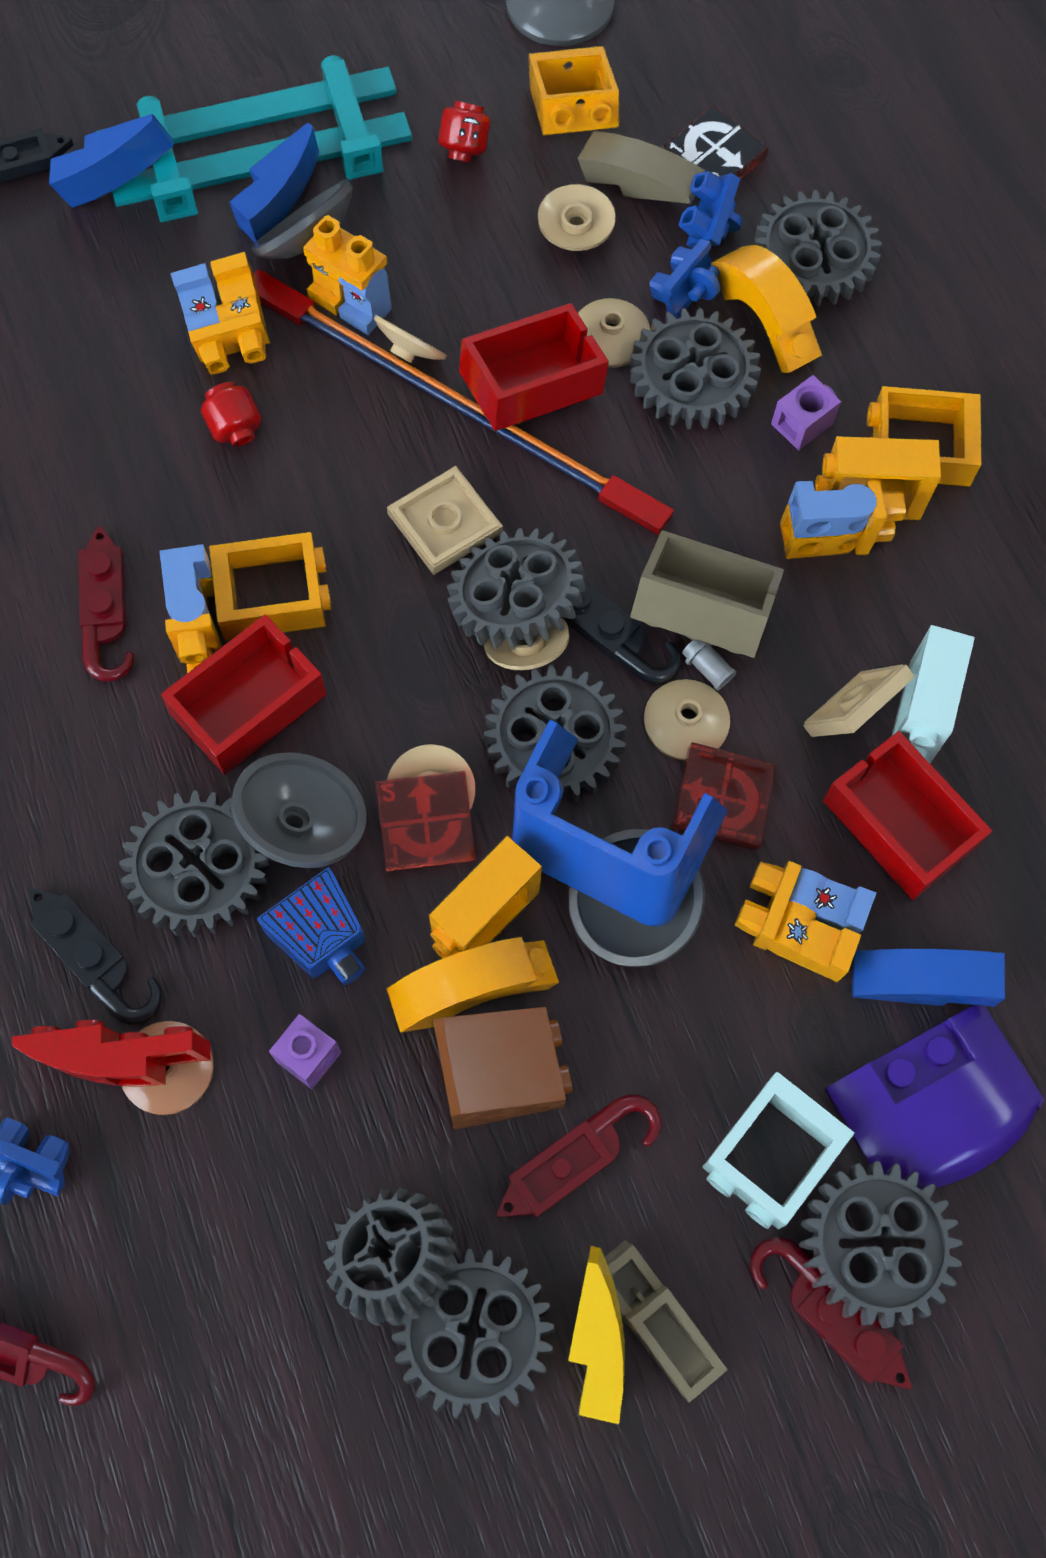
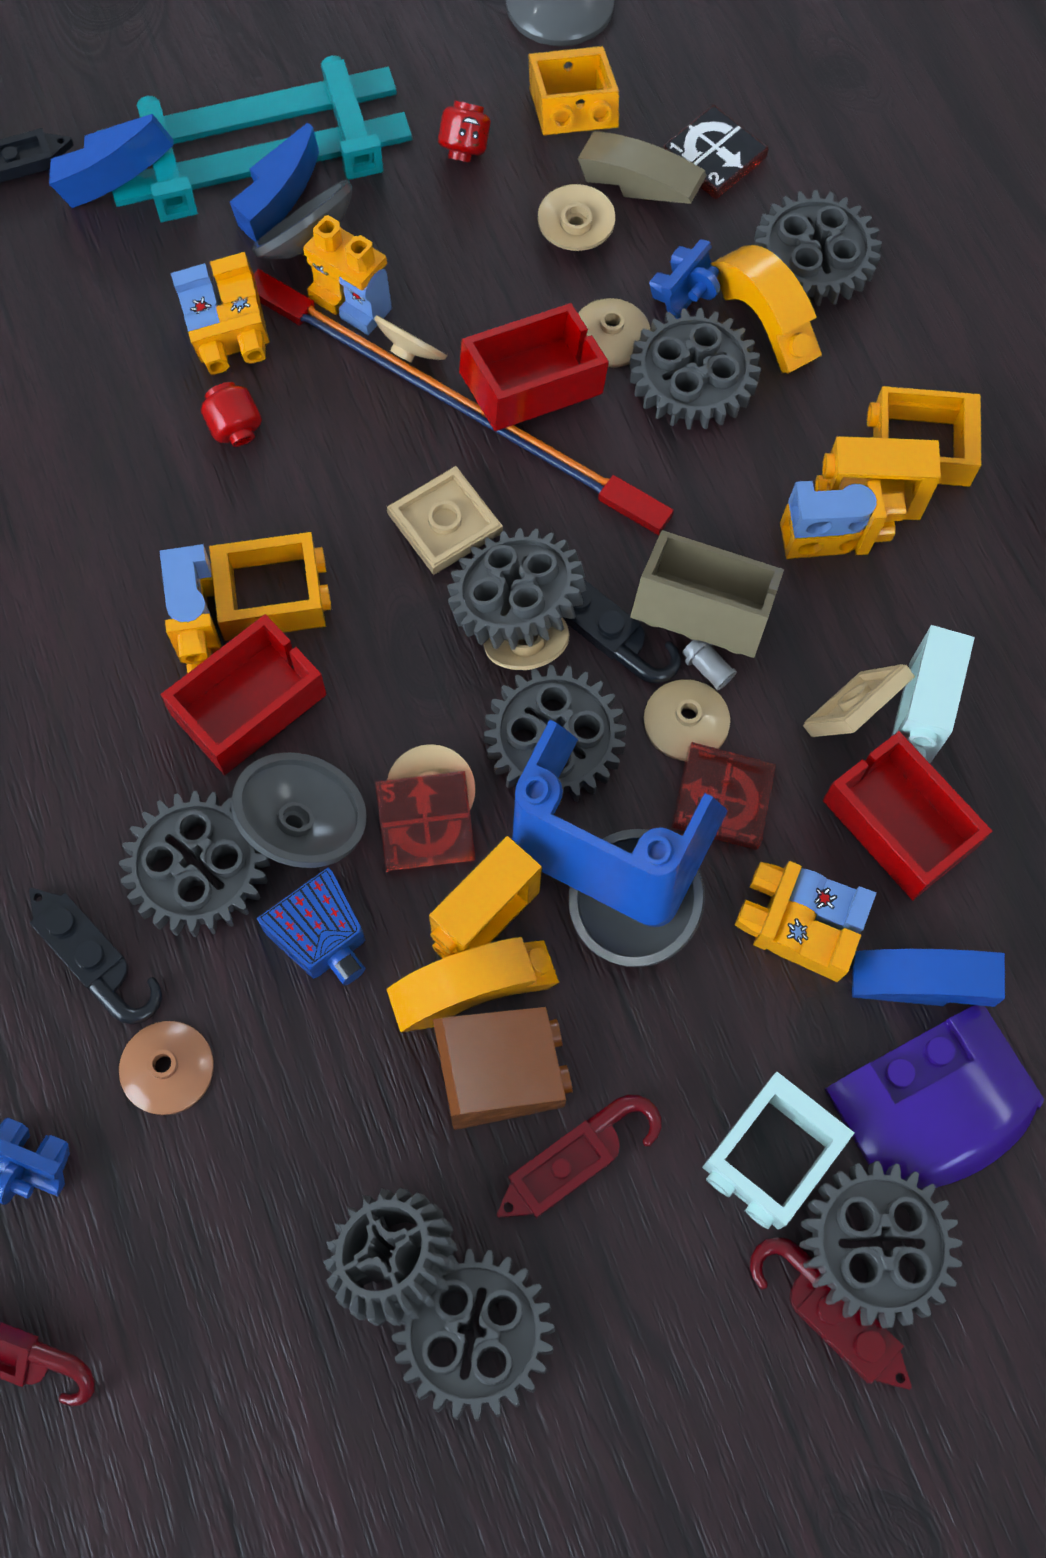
red slope [12,1020,211,1087] -> none
dark red plate [78,526,134,682] -> none
medium lavender brick [269,1014,342,1090] -> none
yellow slope [568,1246,625,1424] -> none
dark tan slope [605,1240,728,1403] -> none
blue hips [678,171,743,249] -> none
medium lavender brick [771,375,841,451] -> none

